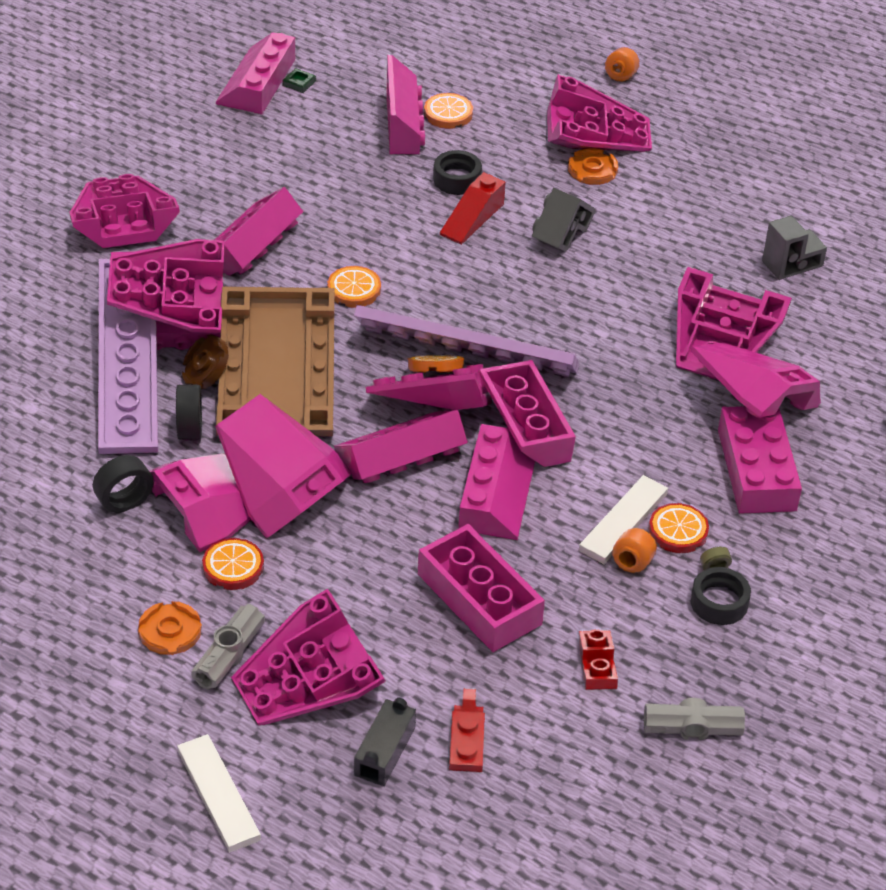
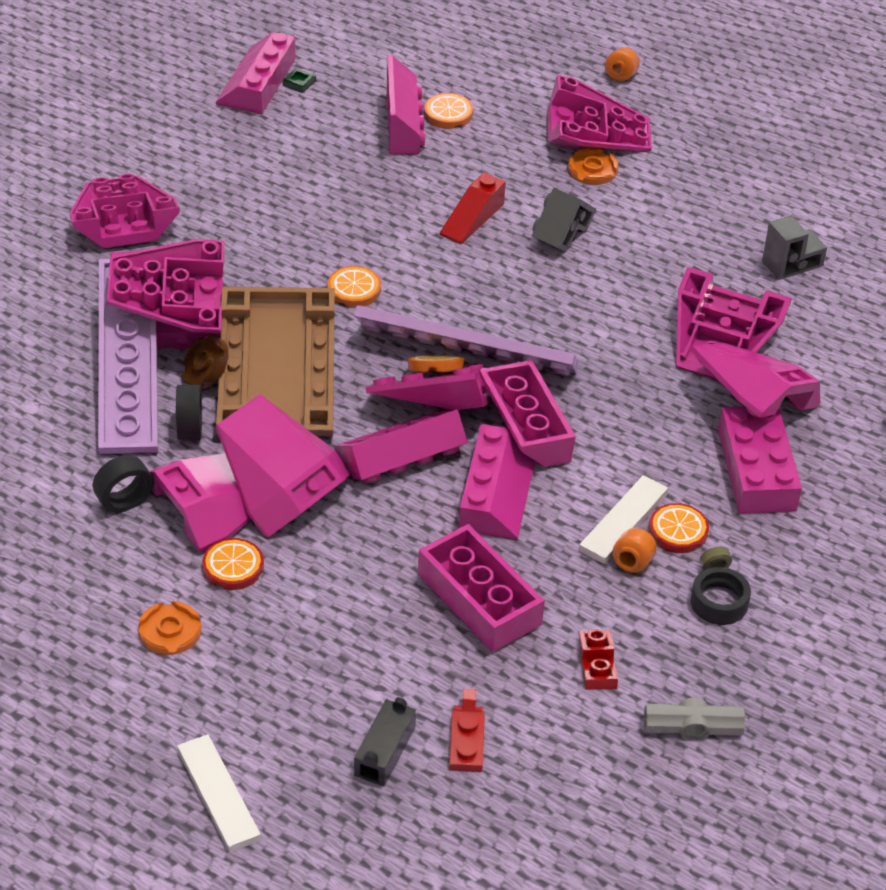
light grey piece [191,604,265,690] -> none
dark pink slope [214,186,303,276] -> none
dark pink wedge [231,589,386,725] -> none
black tyre [433,150,482,195] -> none

